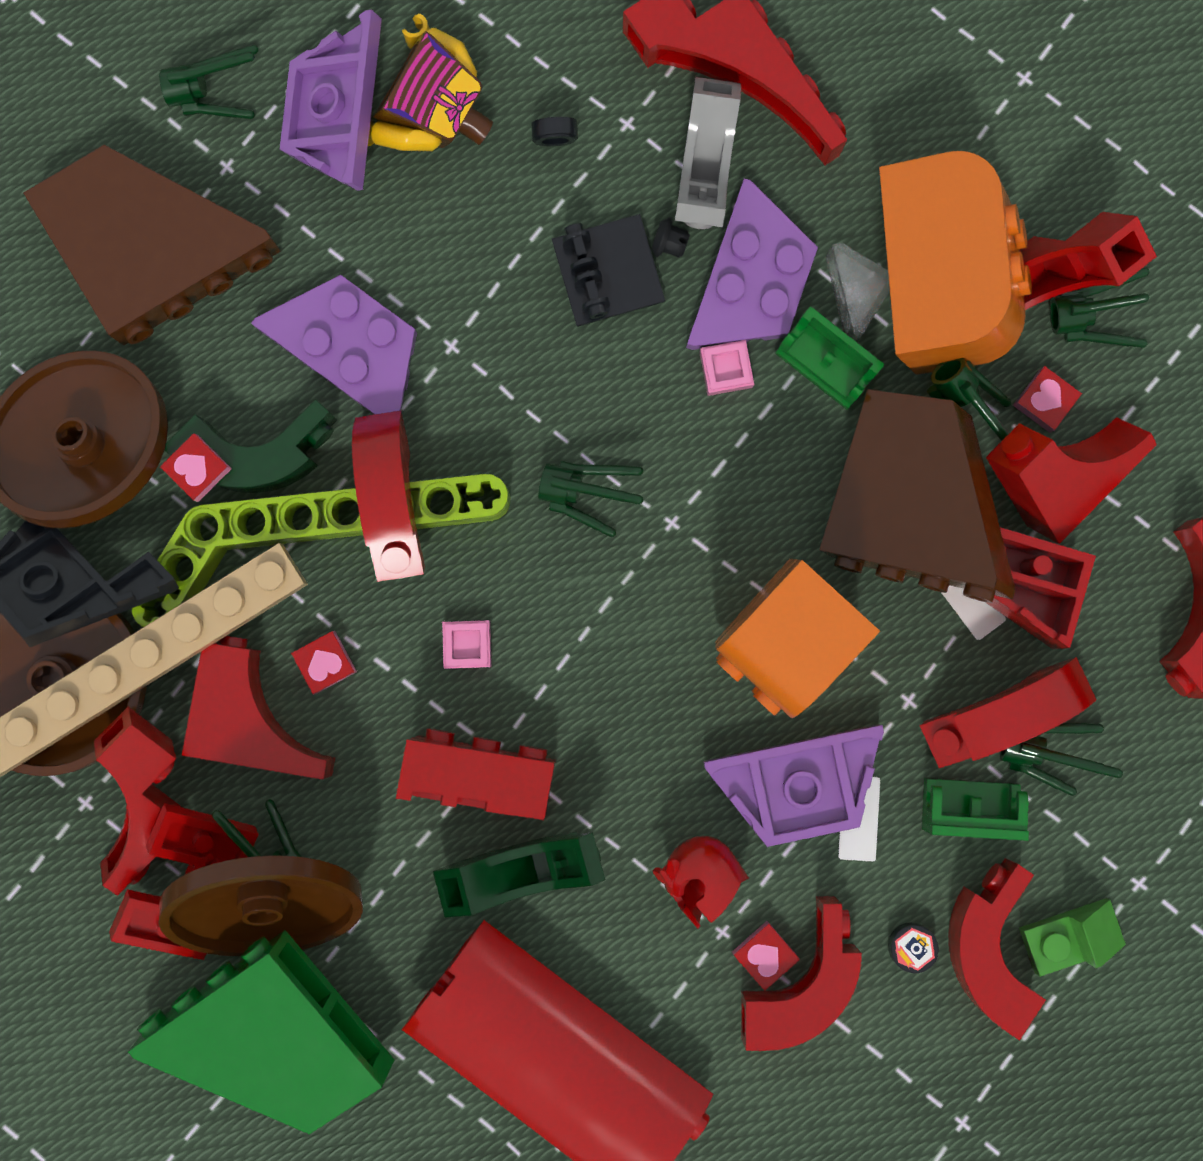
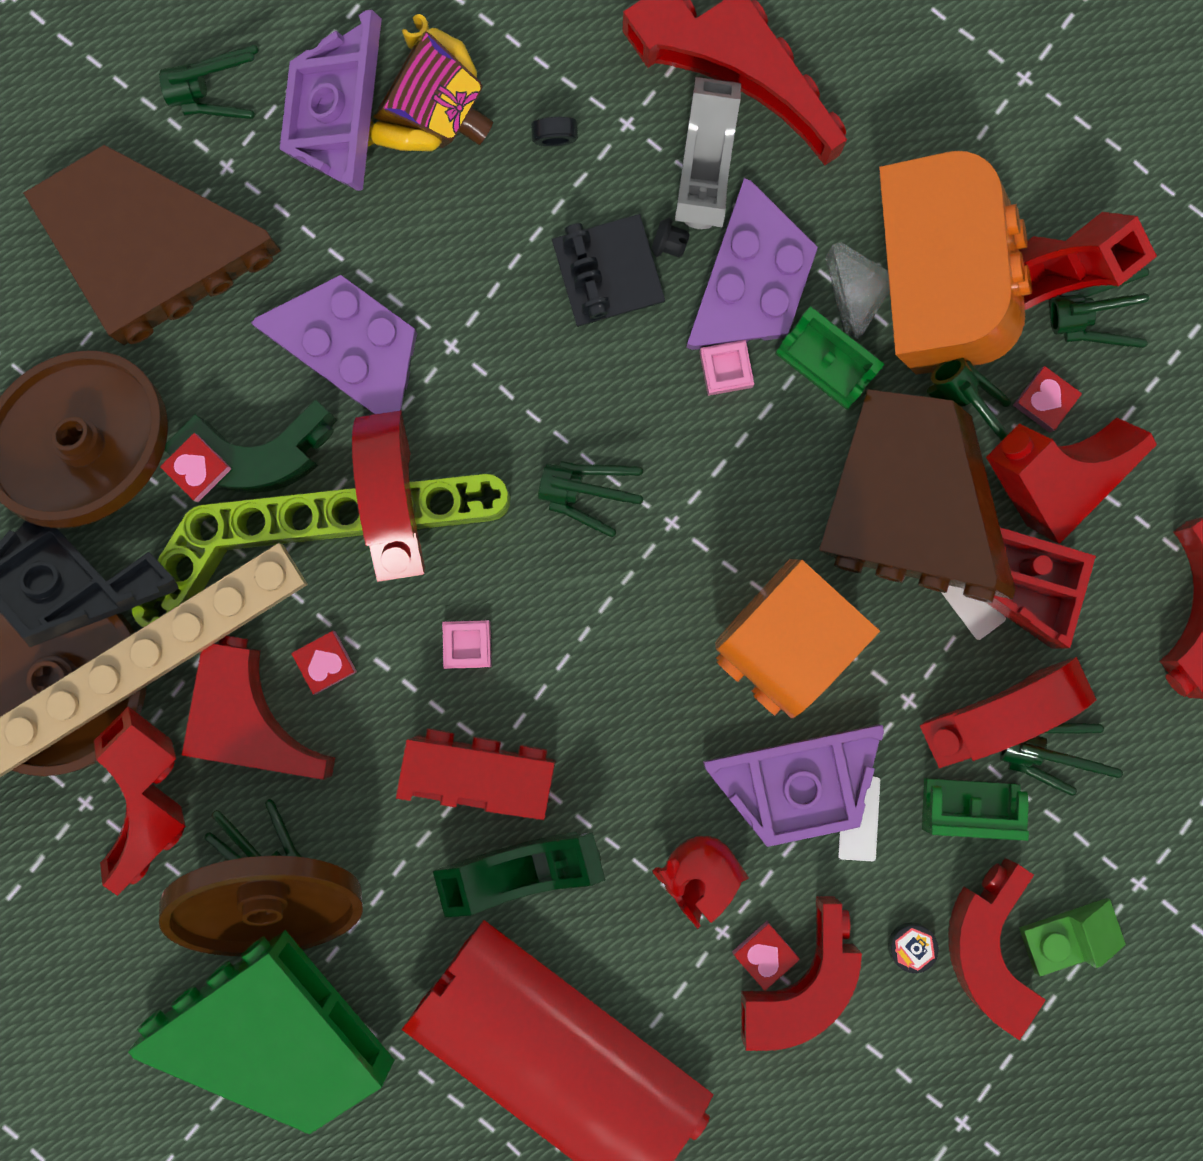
red plate [109,803,259,960] -> none

